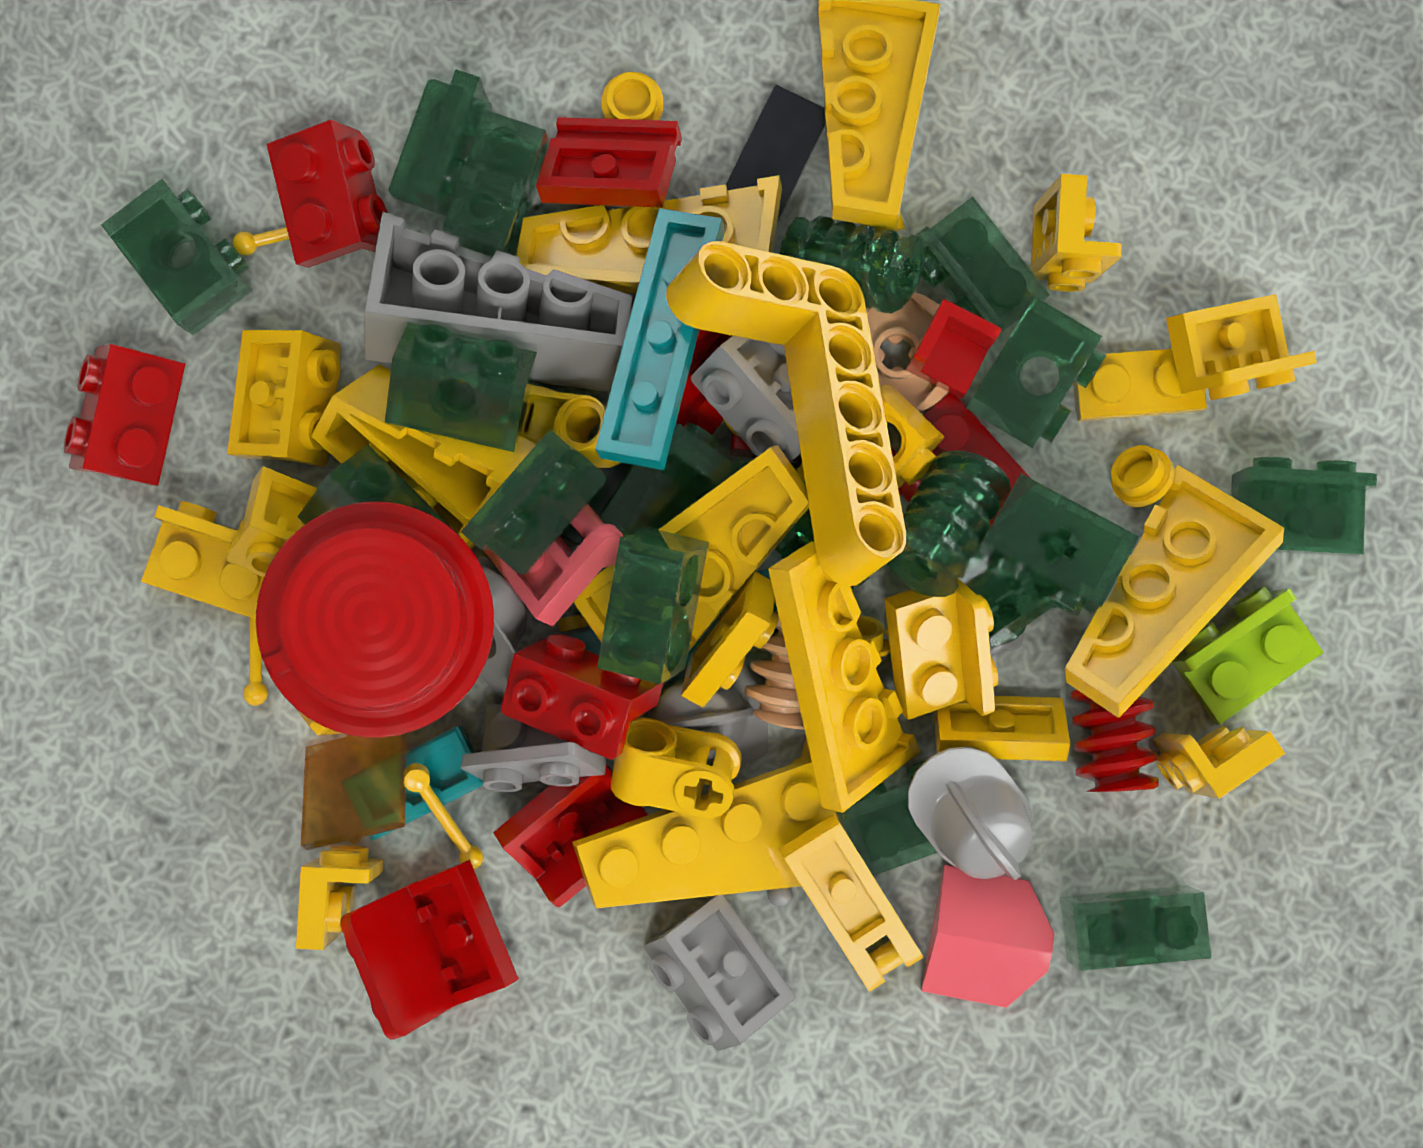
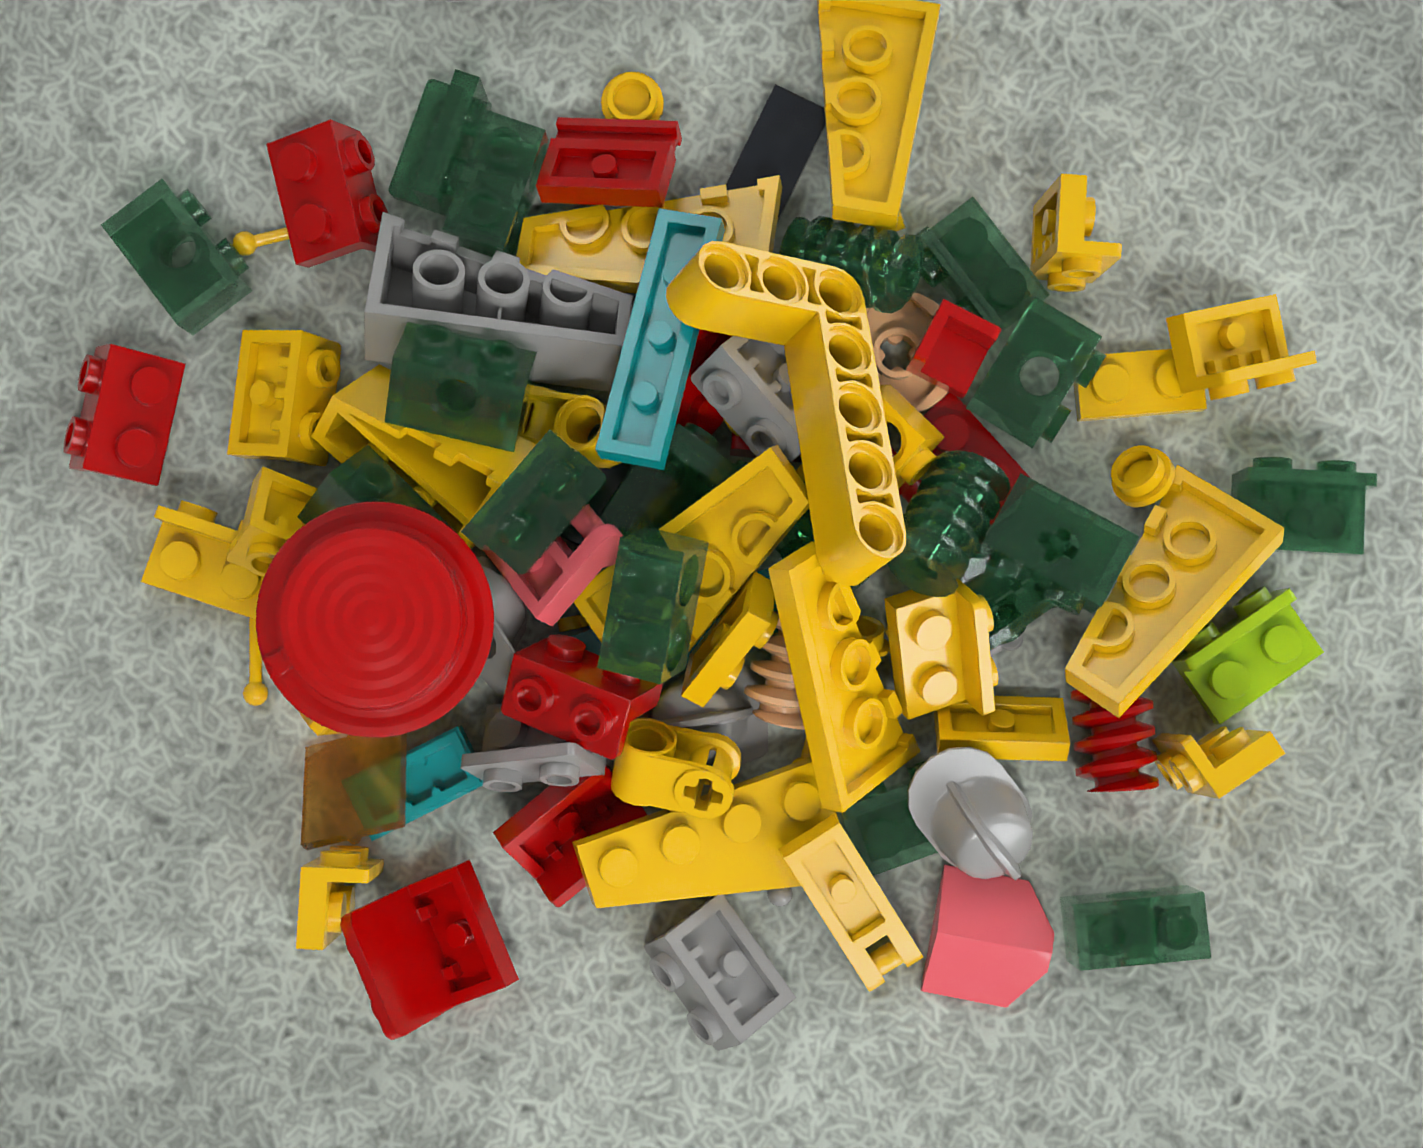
yellow hinge [403,763,484,869] -> none

